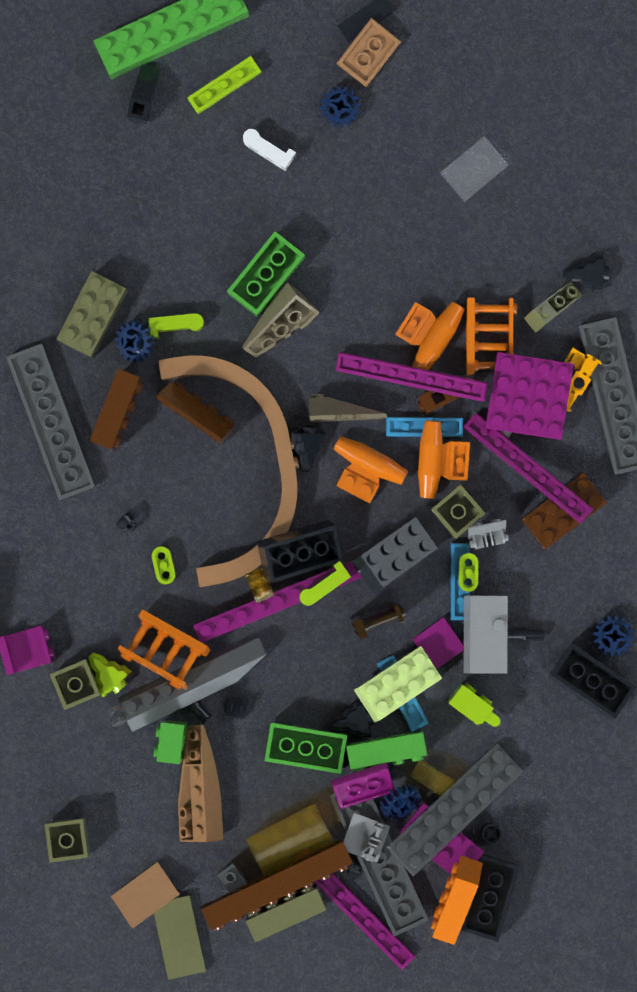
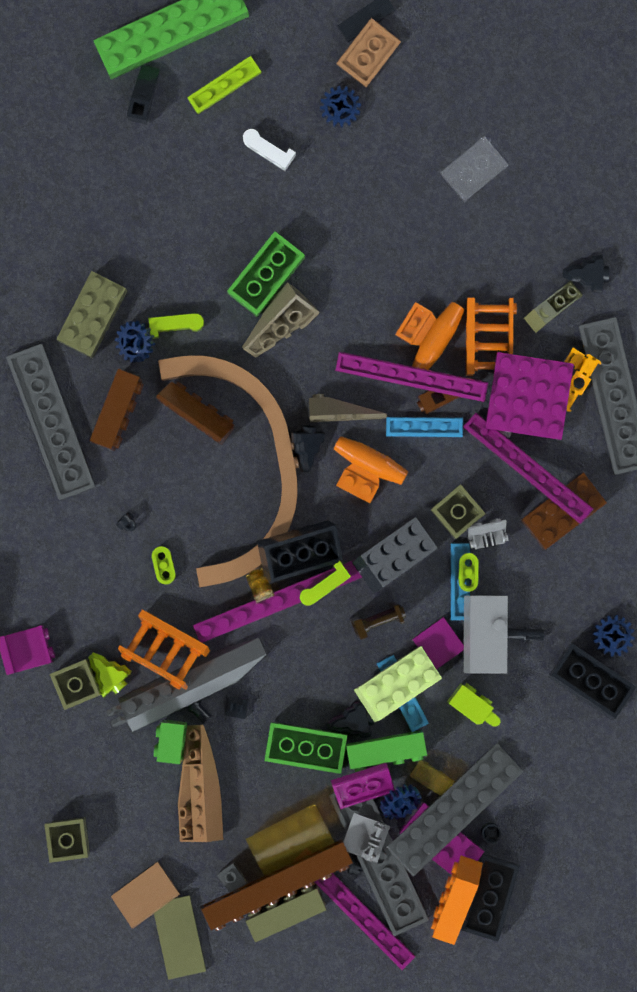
orange plate [418,420,470,498] -> none

